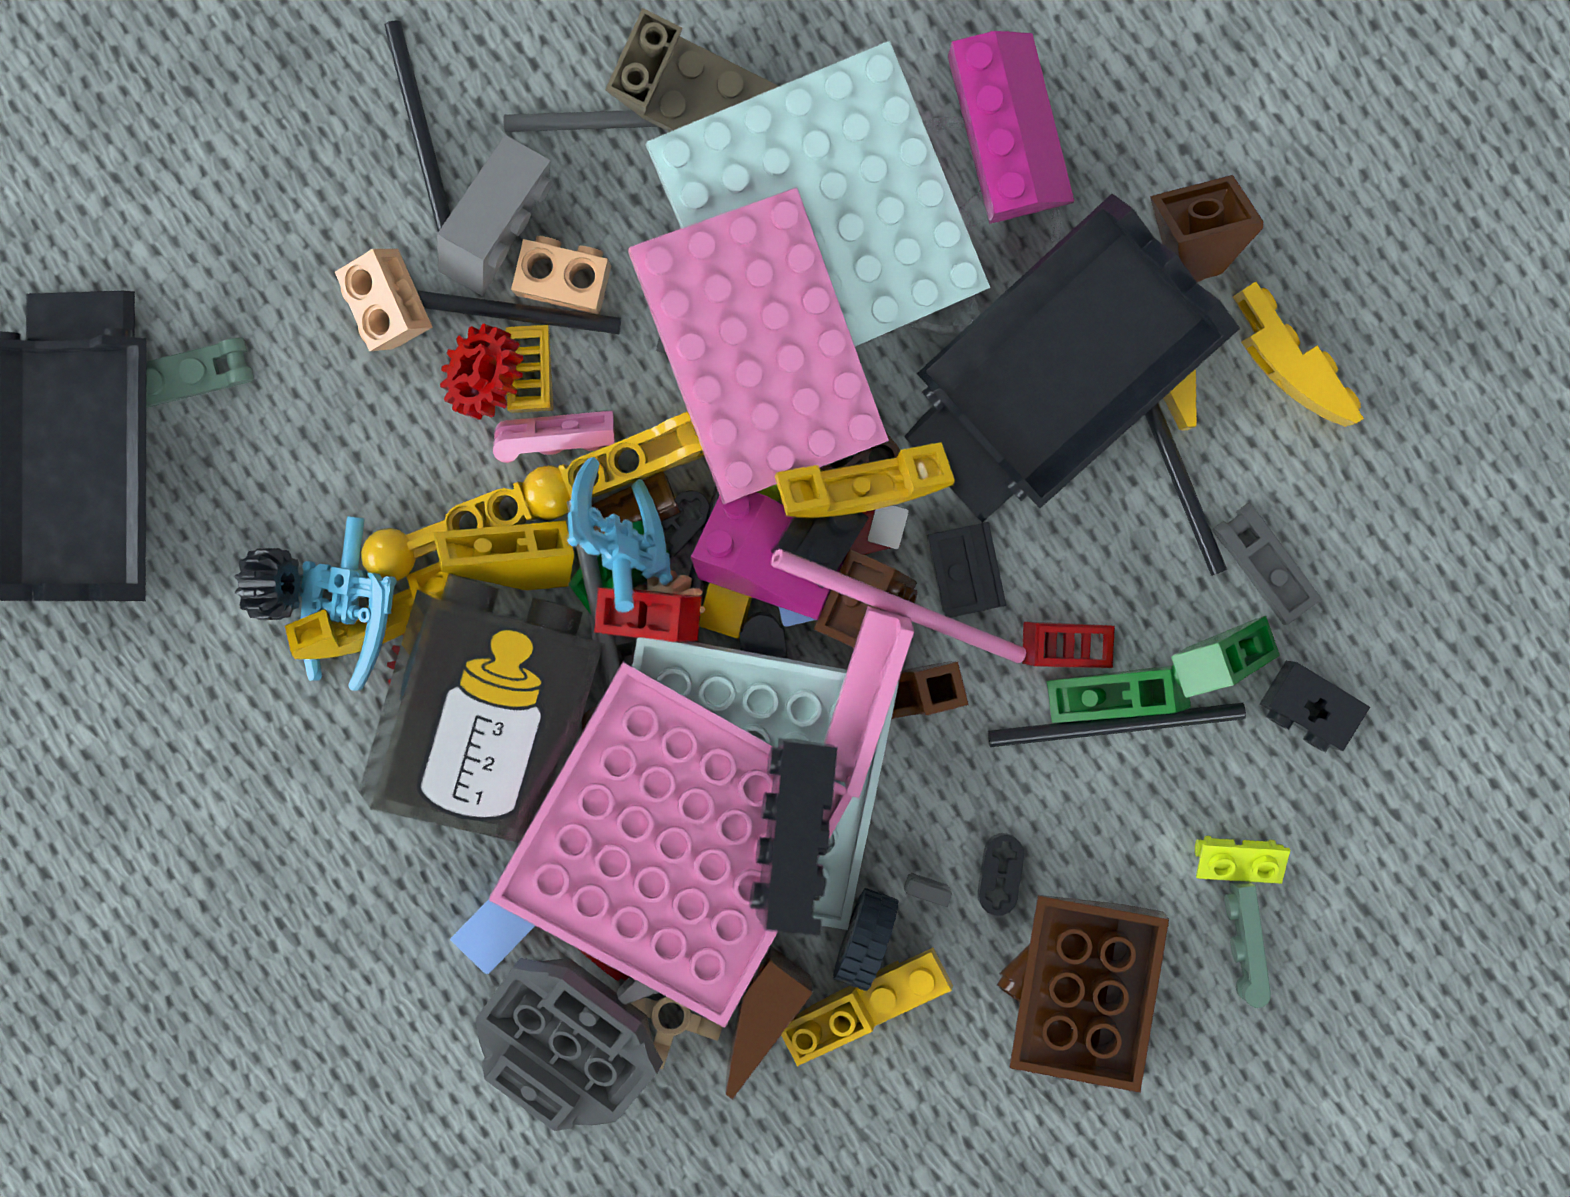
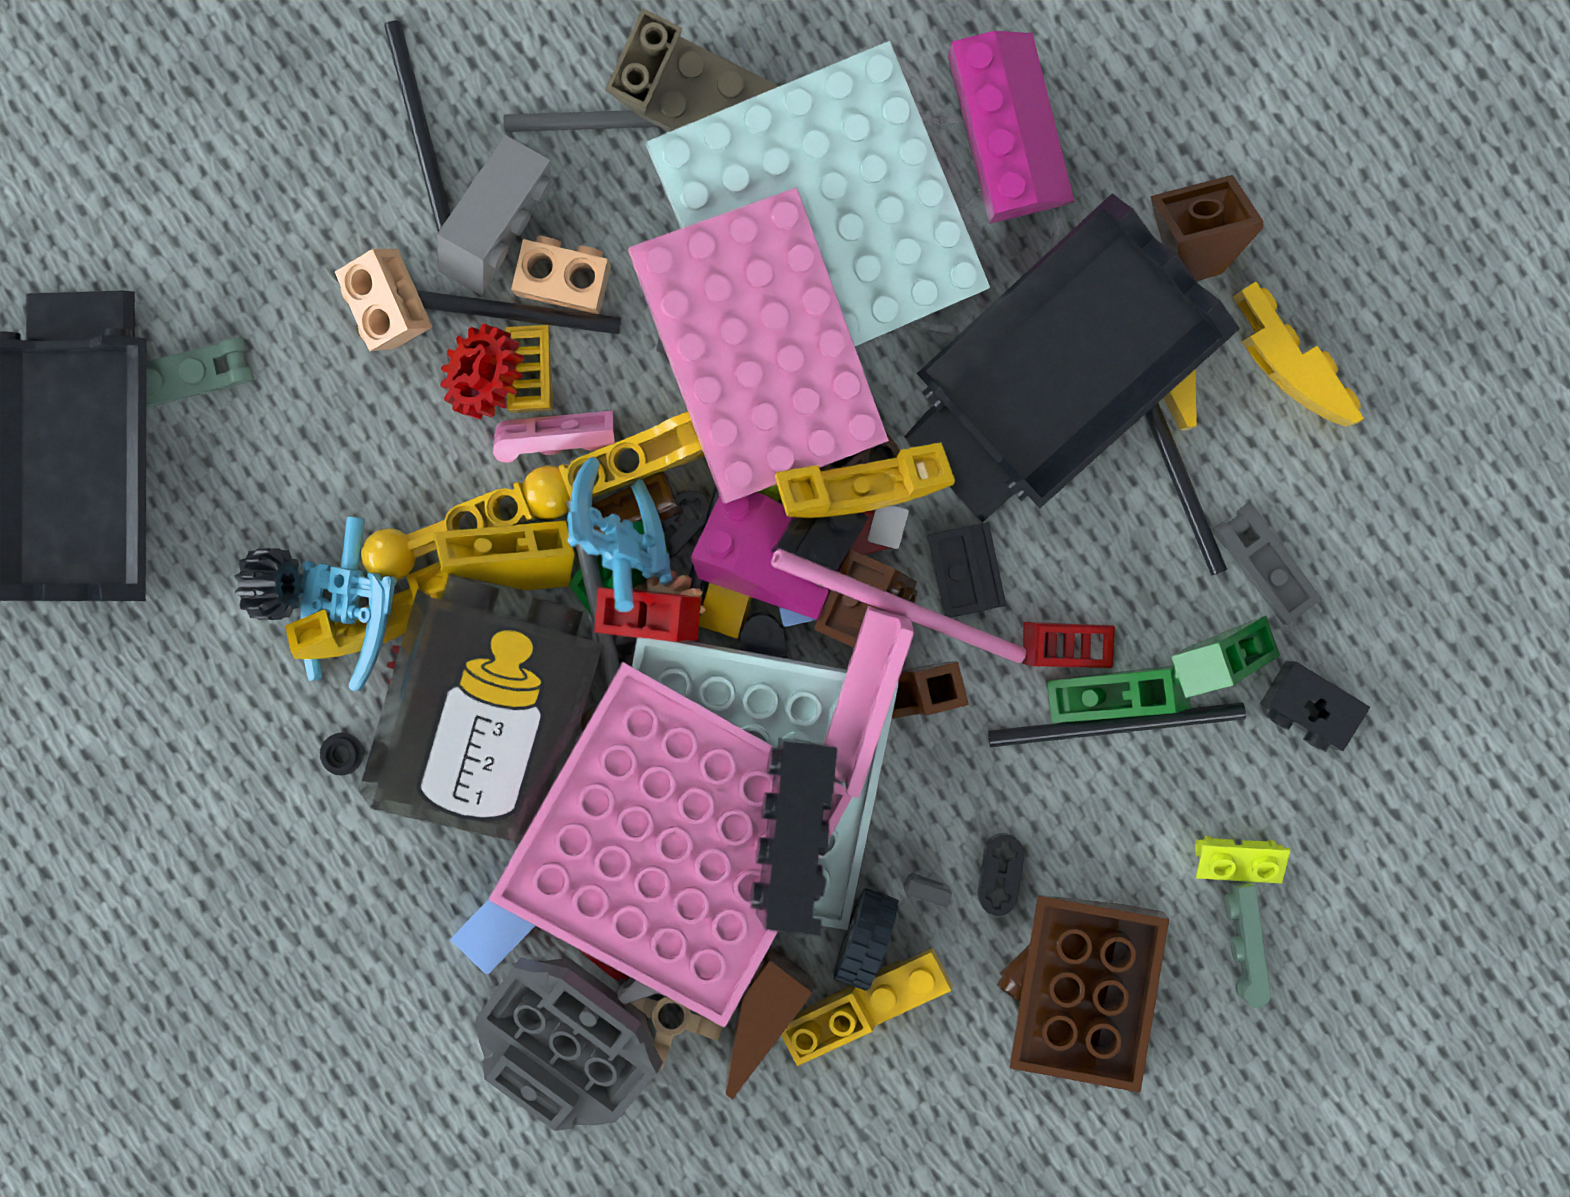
none -> black plate [320,732,364,776]

